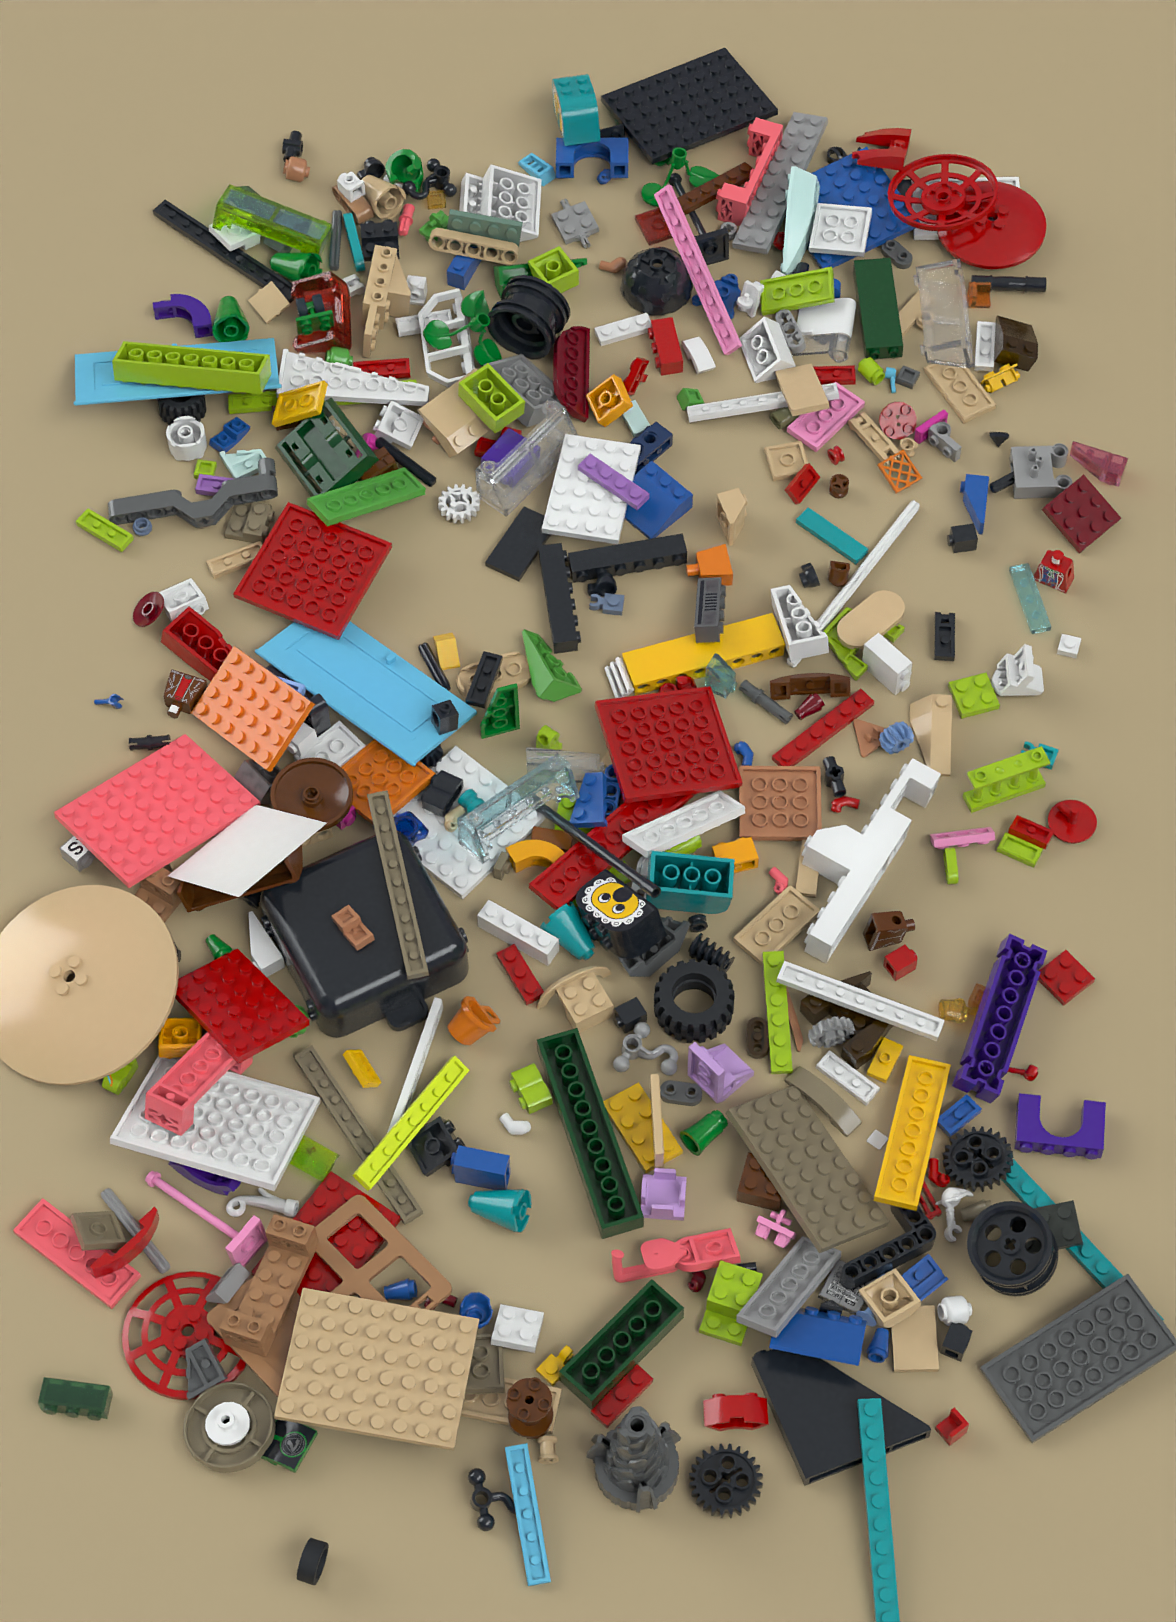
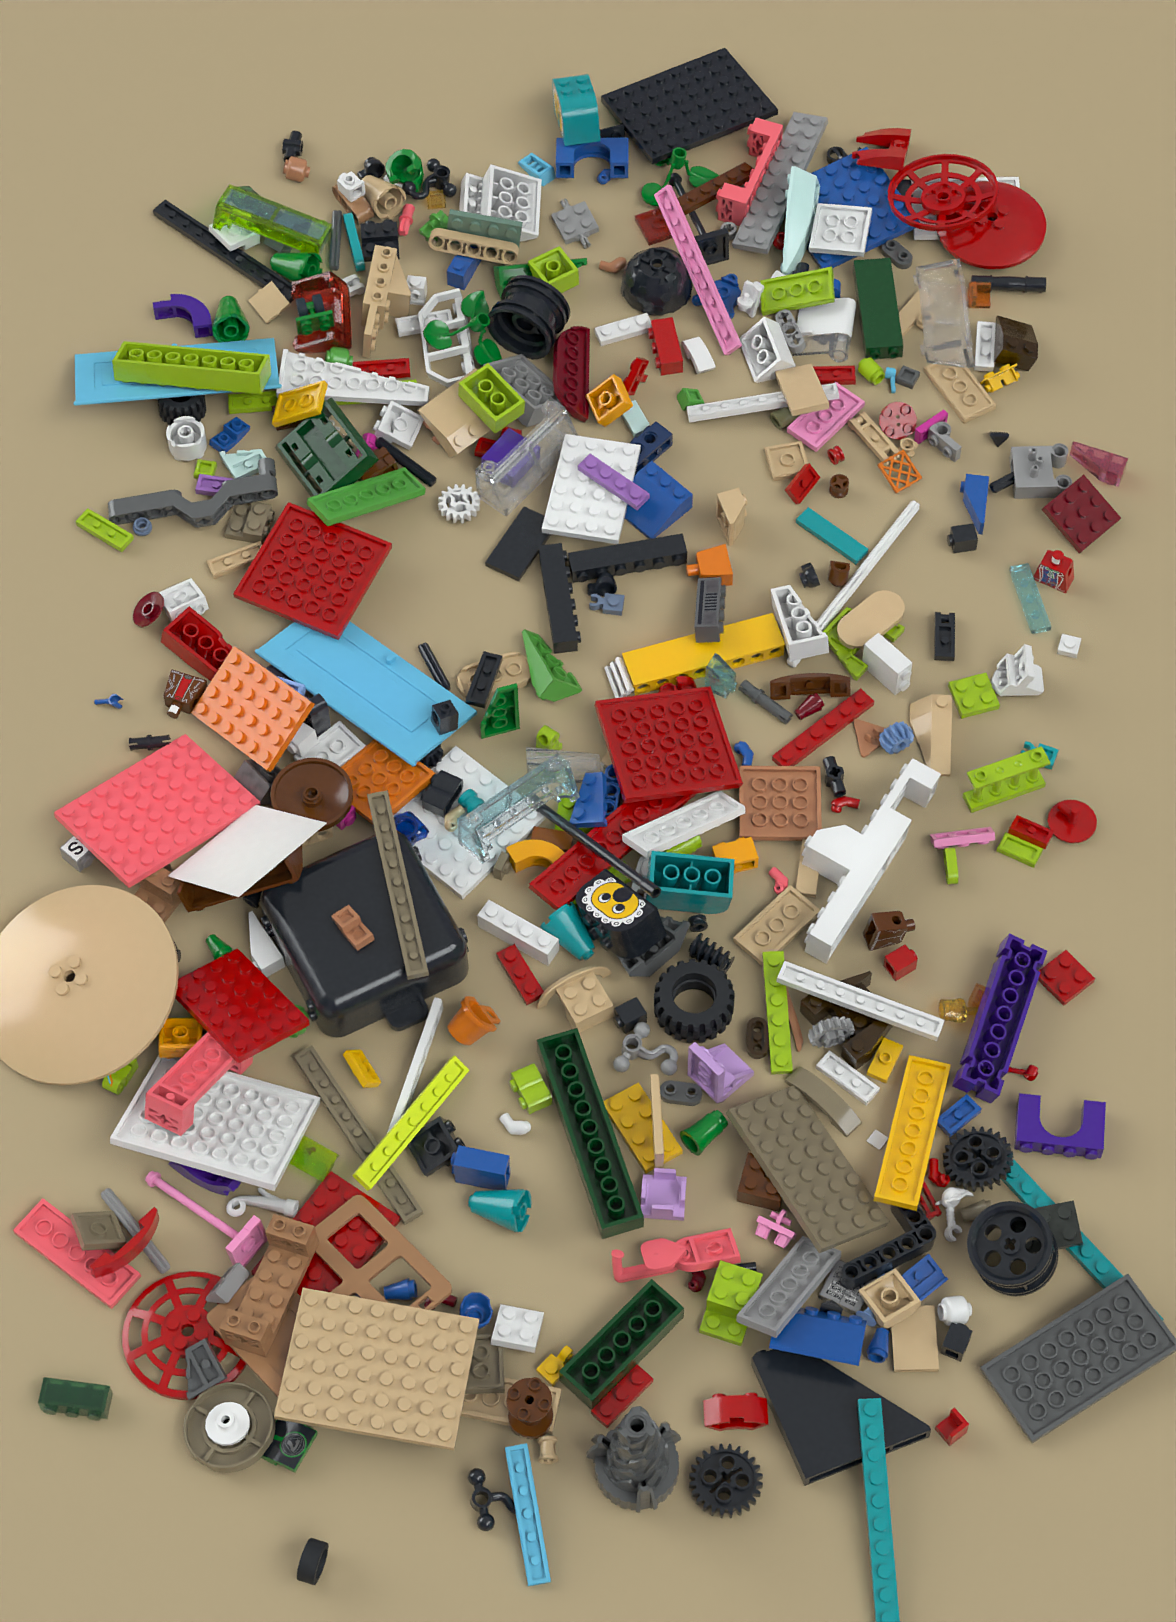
yellow slope [433,633,460,670] -> none

